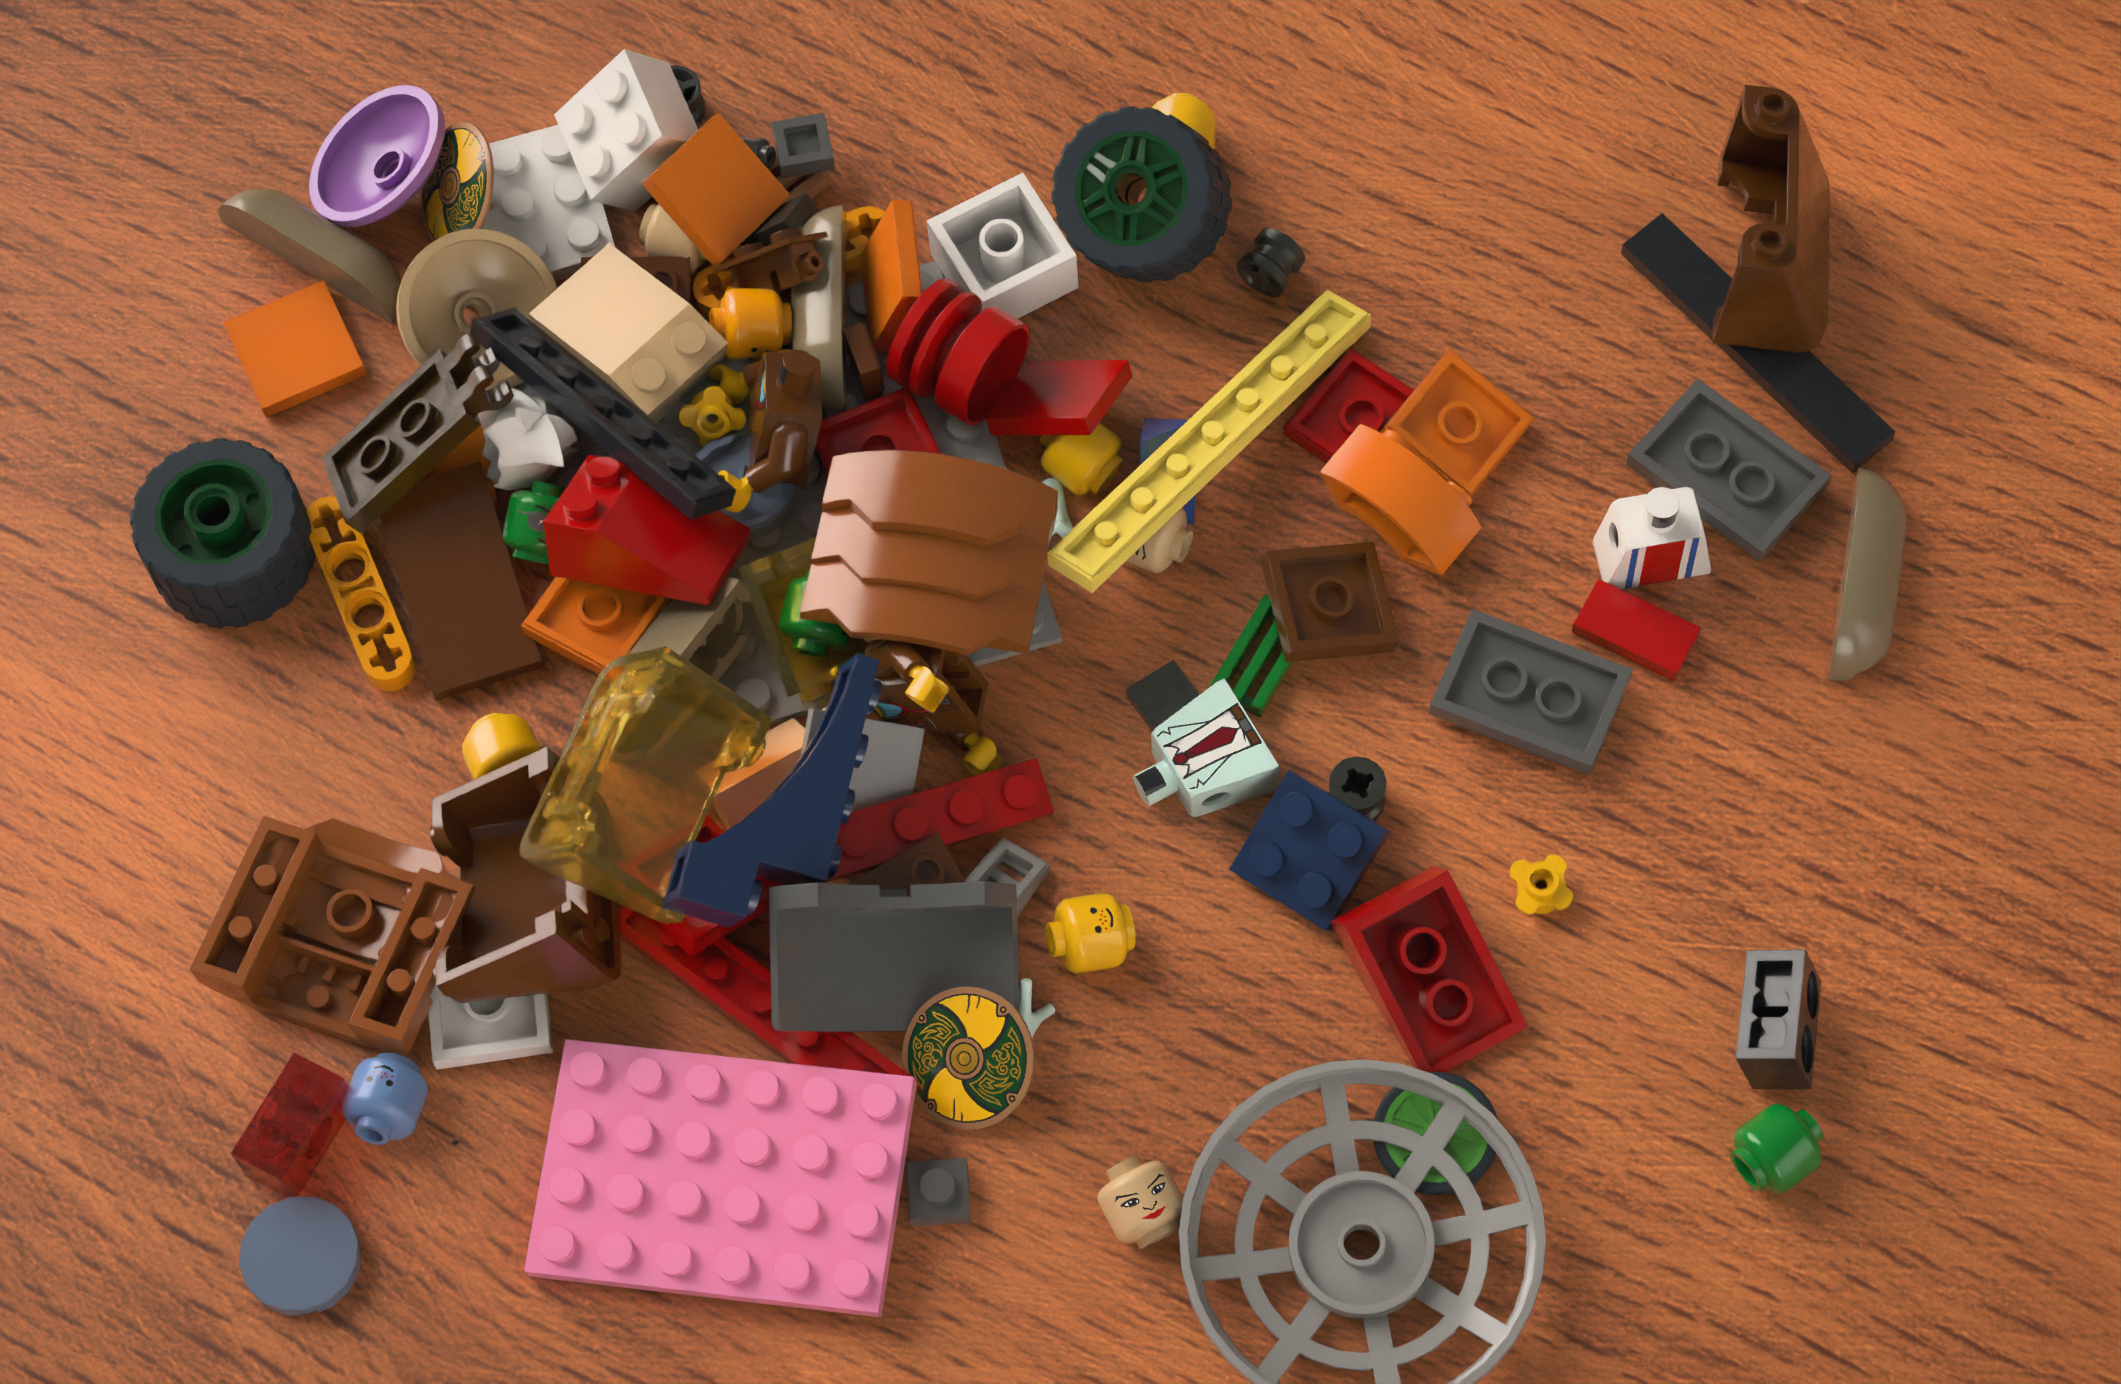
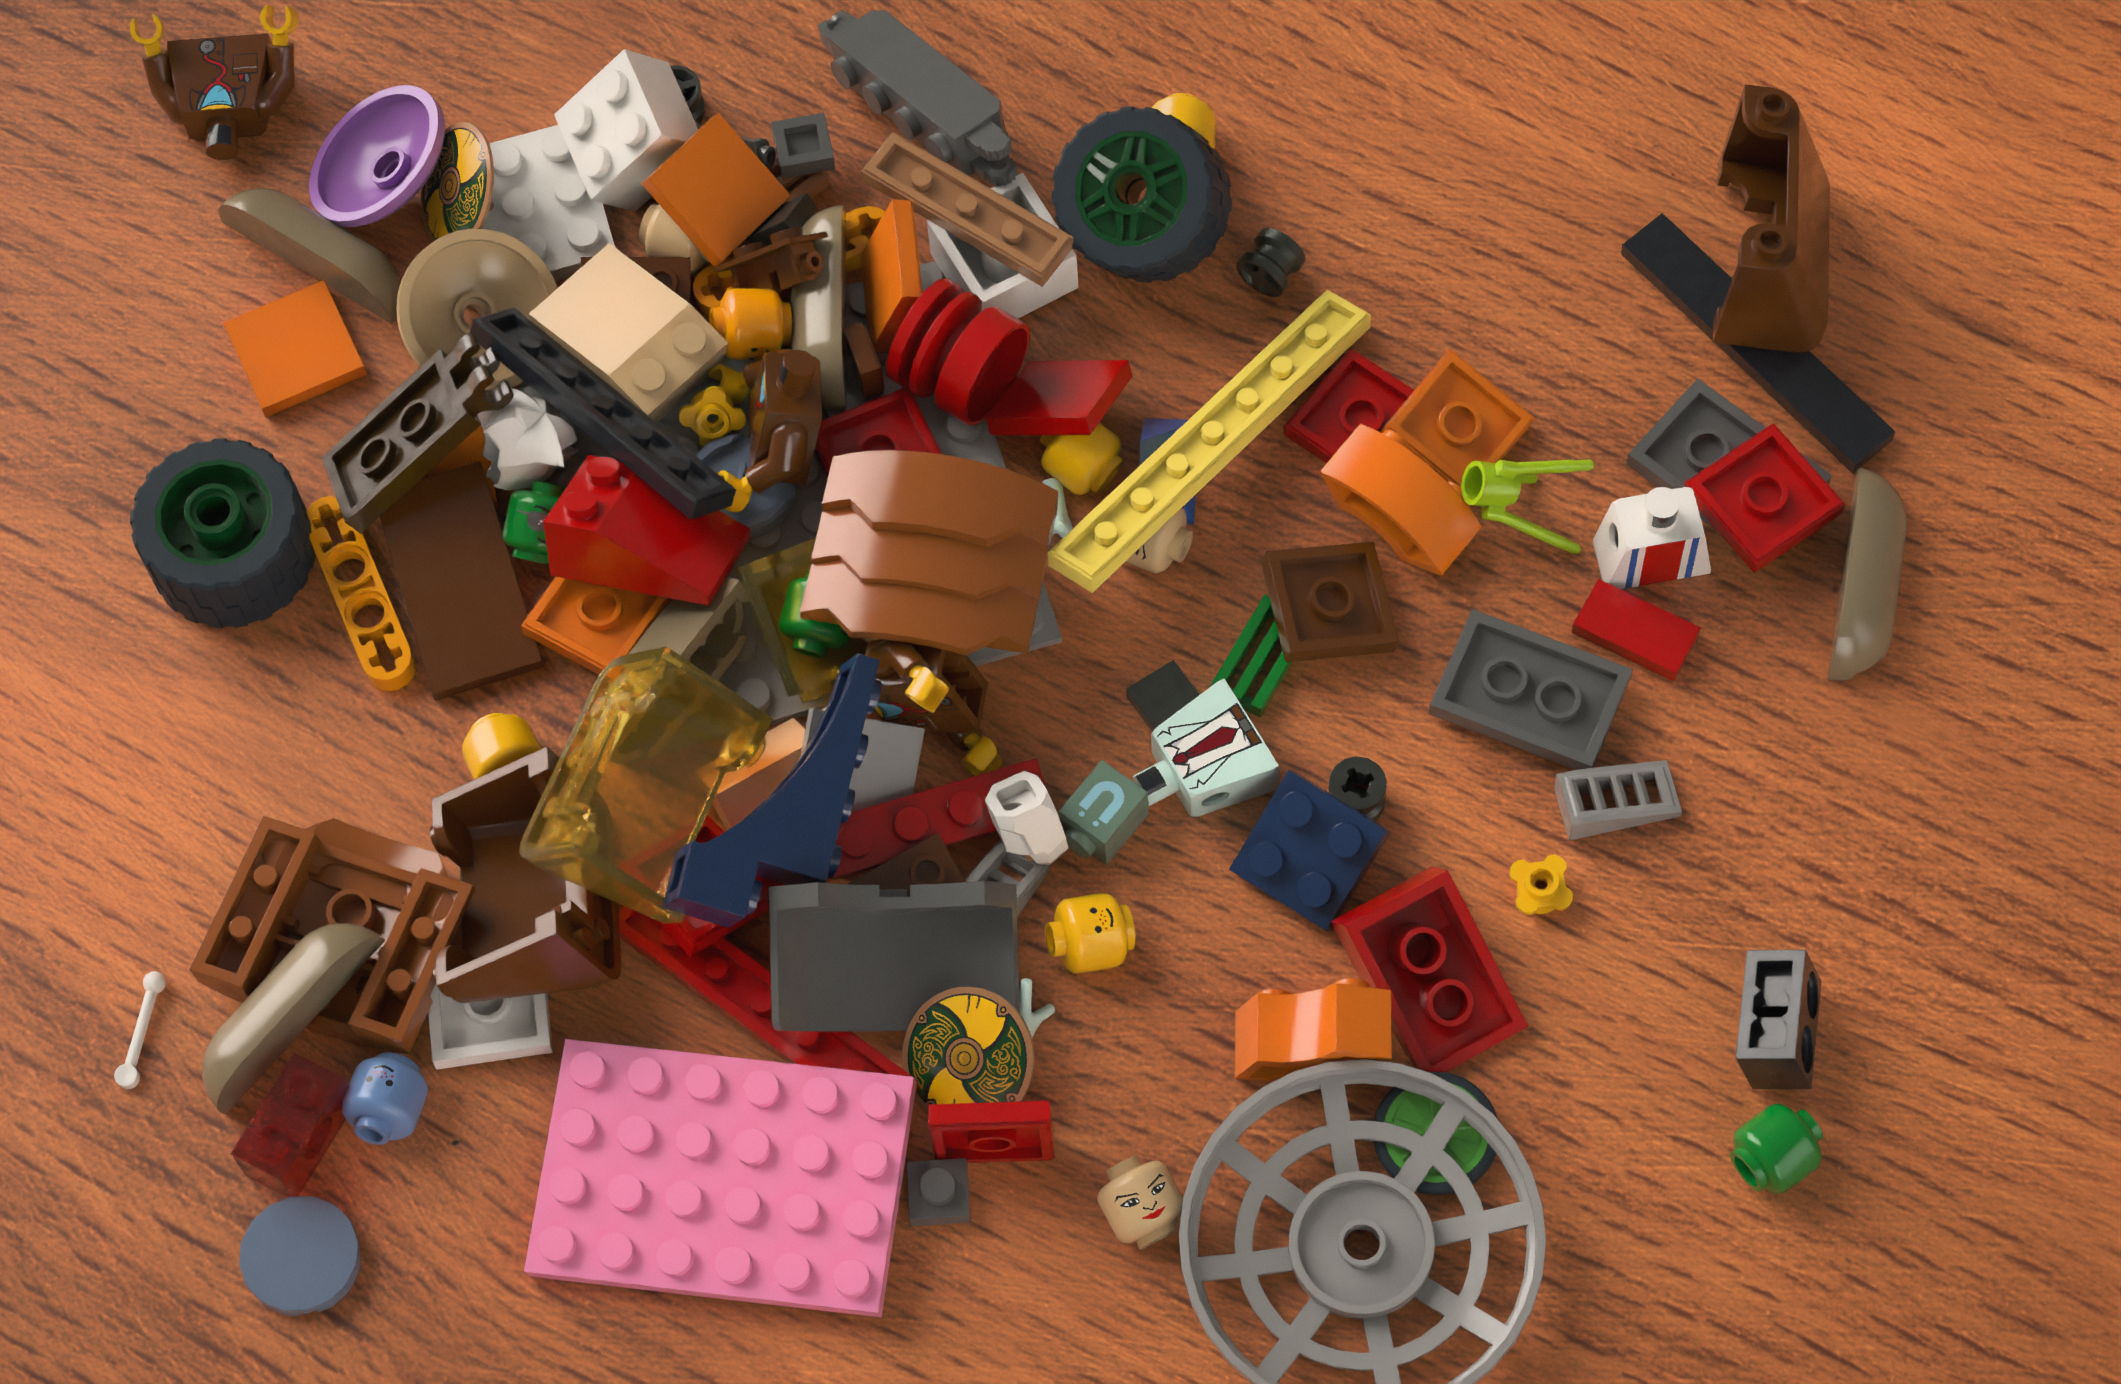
none -> white hinge [114,971,166,1089]
none -> reddish brown torso [129,5,299,160]
none -> dark tan brick [202,923,385,1114]
none -> dark grey hinge [817,10,1018,187]
none -> medium nougat tile [861,132,1074,287]
none -> red tile [928,1100,1055,1163]
none -> white rock [985,771,1068,865]
none -> sand green brick [1059,760,1149,865]
none -> orange brick [1235,978,1392,1082]
none -> lime plant [1461,459,1594,554]
none -> light grey slope [1554,760,1682,841]
none -> red tile [1684,423,1846,573]

